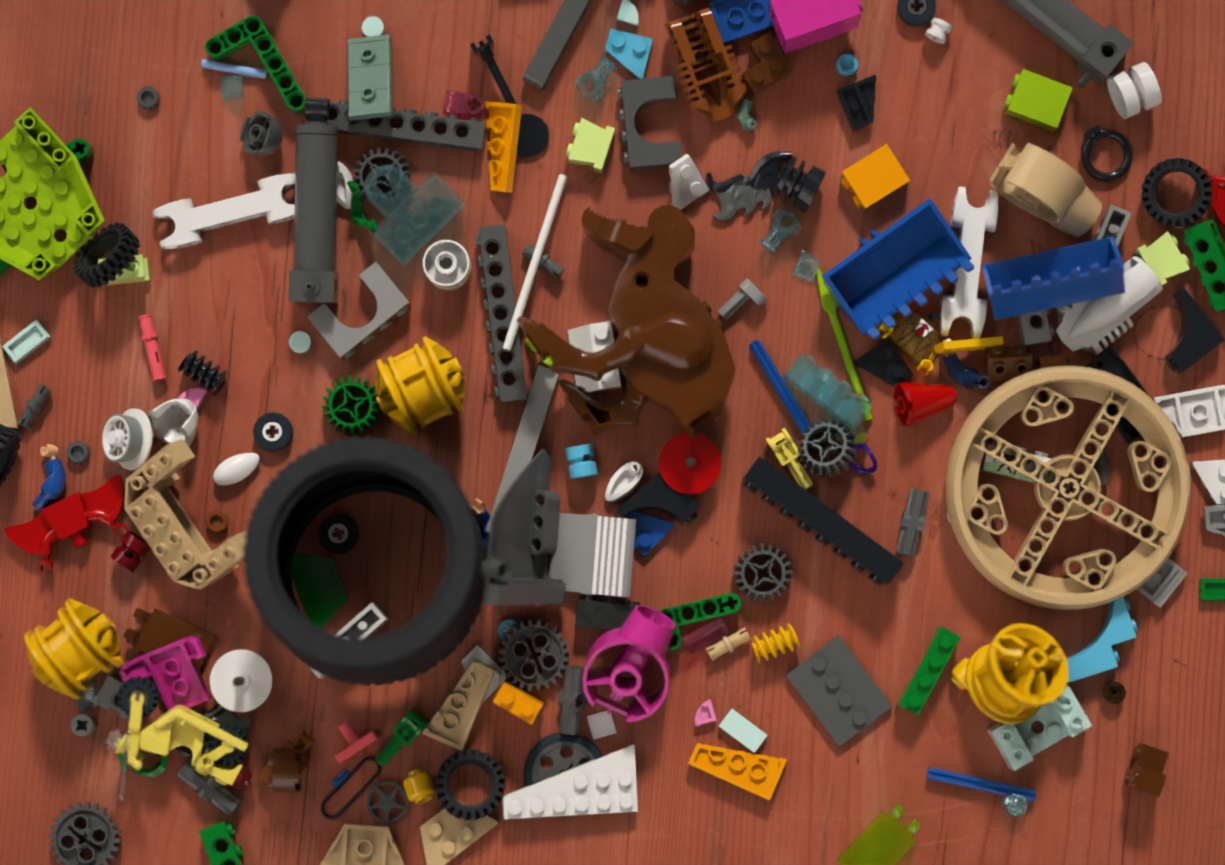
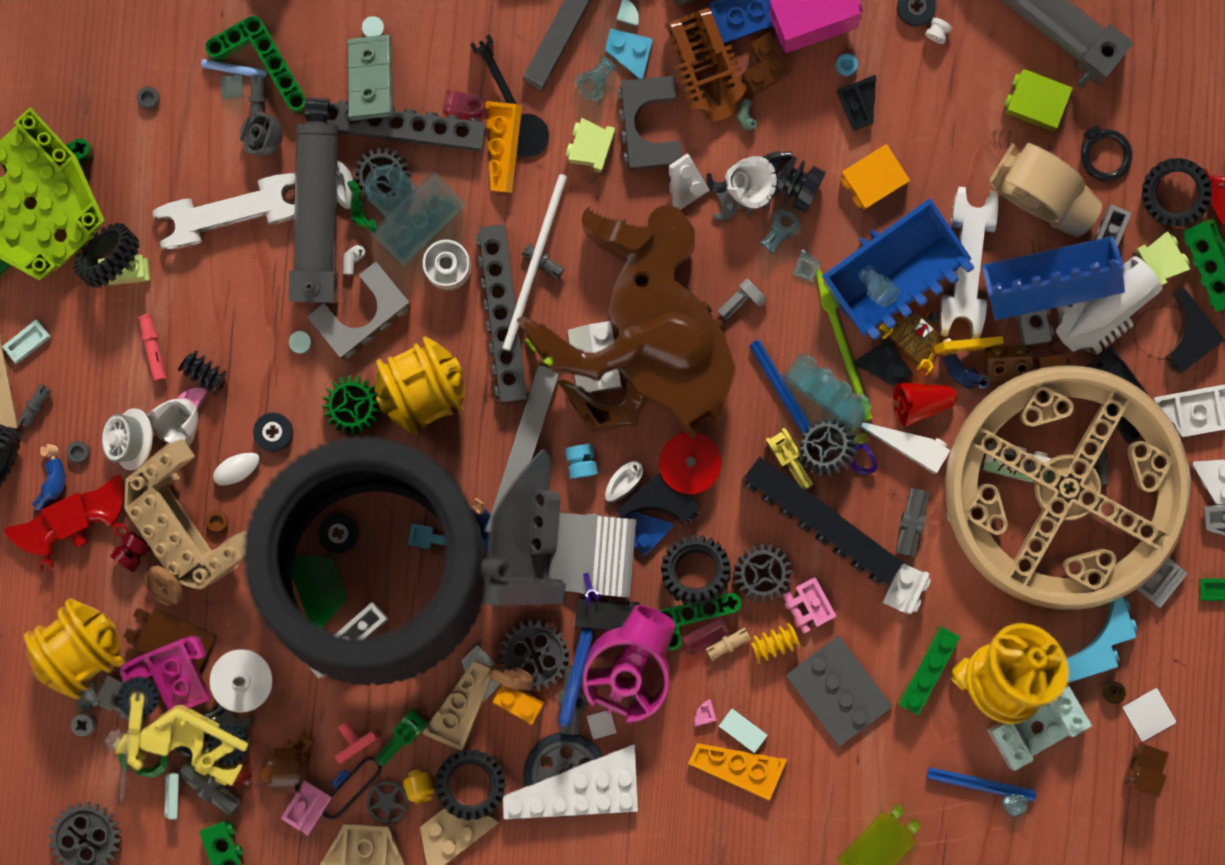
medium azure tile [498,620,520,641] -> none
white wheel [1107,62,1162,119] -> none
none -> medium nougat tile [144,566,183,606]
none -> light aqua tile [164,772,178,819]
none -> dark grey pin [248,77,266,118]
none -> bright pink plate [281,780,333,836]
none -> white arm [343,245,365,275]
none -> medium azure plate [407,523,447,549]
none -> medium nougat tile [489,663,533,690]
none -> blue axle [558,627,594,727]
none -> dark purple hand [583,573,599,606]
none -> black tyre [661,535,731,606]
none -> white hair [725,156,777,208]
none -> bright pink plate [782,577,836,634]
none -> clear light blue connector [859,265,901,307]
none -> white slope [859,422,951,474]
none -> white bracket [882,564,931,614]
none -> white sticker [1123,688,1176,741]

